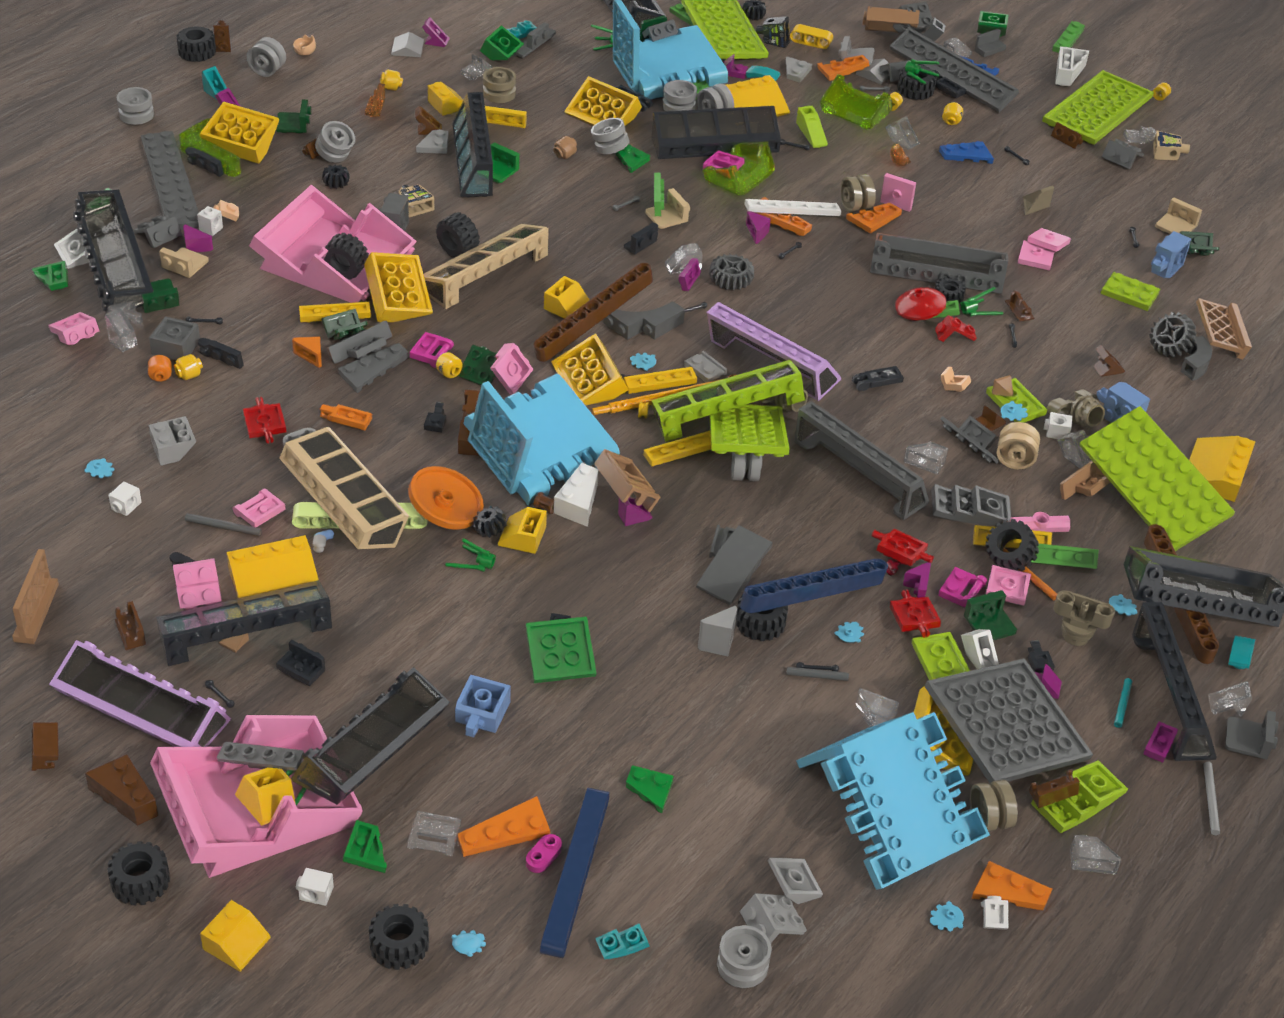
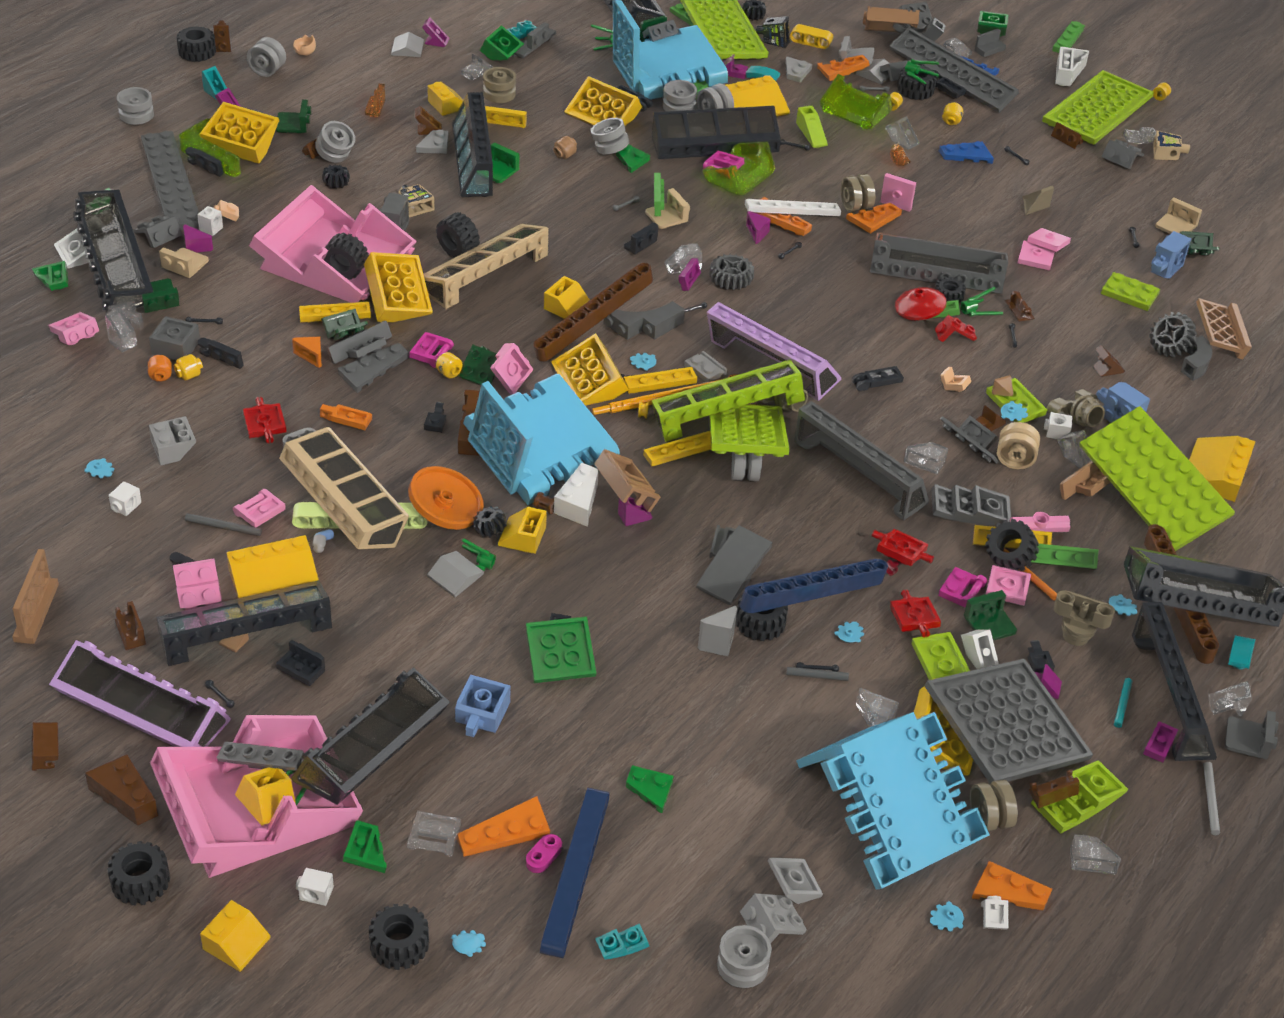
yellow head [380,69,403,91] -> none
magenta slope [903,562,931,598] -> none
none -> light grey slope [427,551,484,598]

